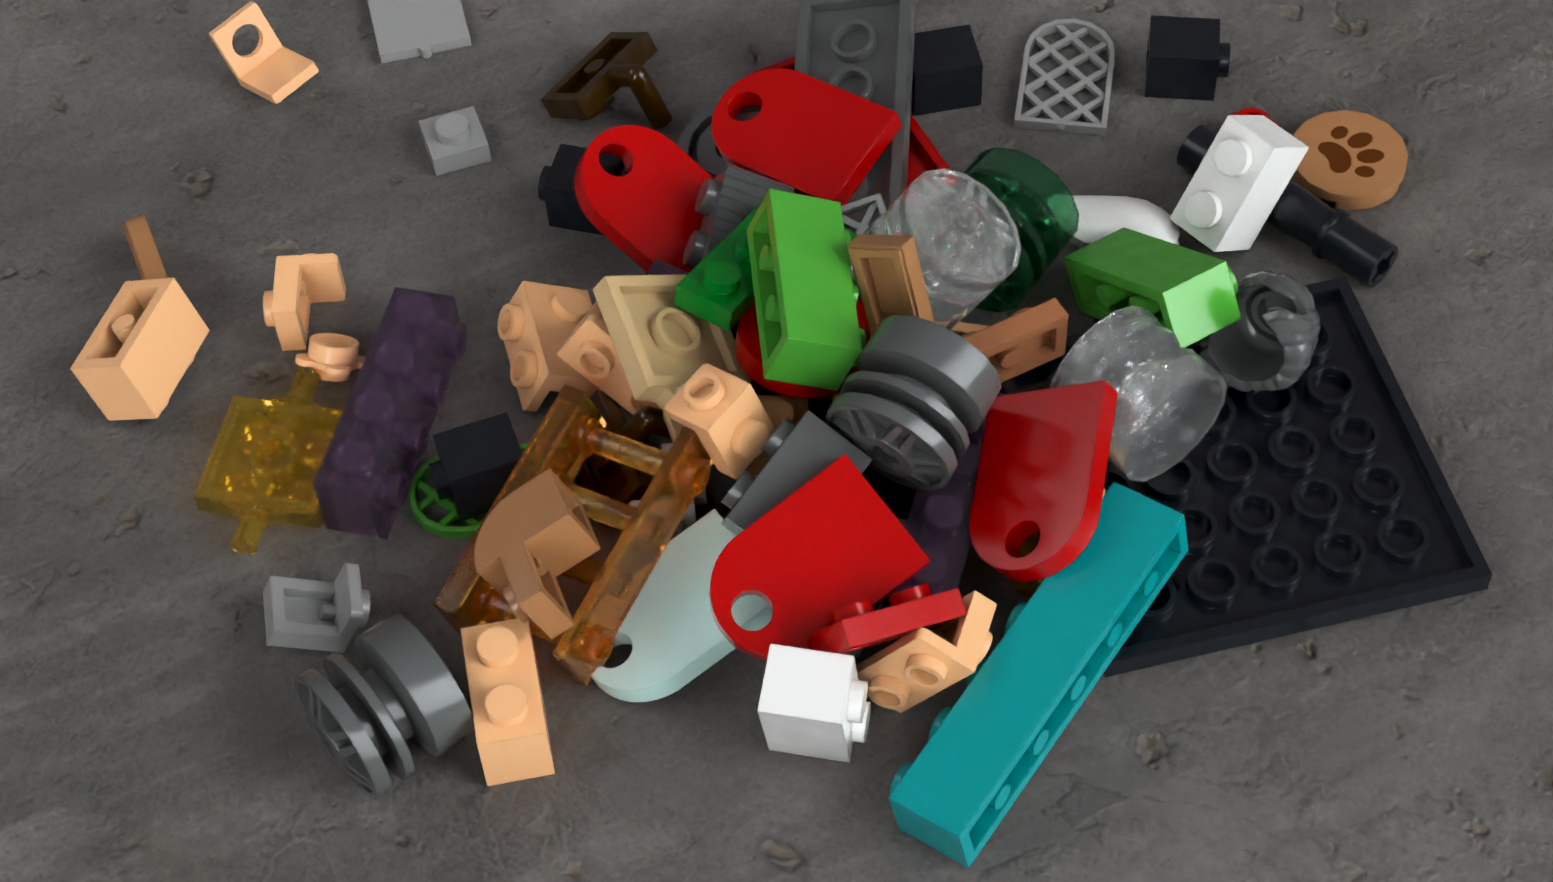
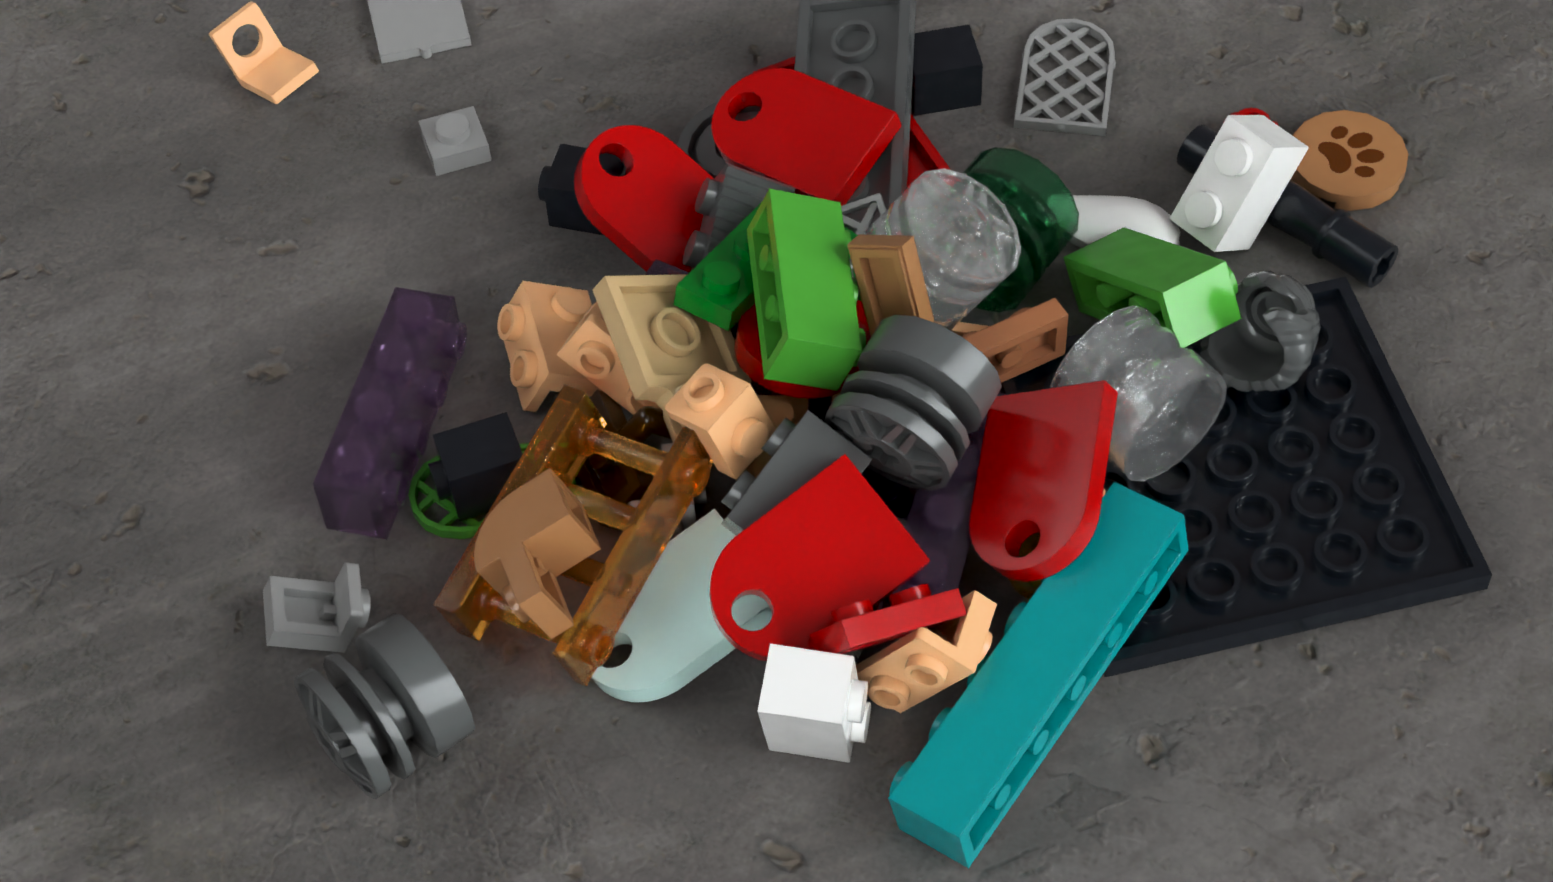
light nougat brick [70,277,210,421] -> none
medium nougat tile [122,214,168,280] -> none
clear yellow plate [194,367,358,555] -> none
light nougat bracket [263,253,346,351] -> none
light nougat plate [295,333,369,382] -> none
light nougat brick [460,618,555,786] -> none
dark brown plate [541,32,672,129] -> none
black brick [1145,15,1230,101] -> none

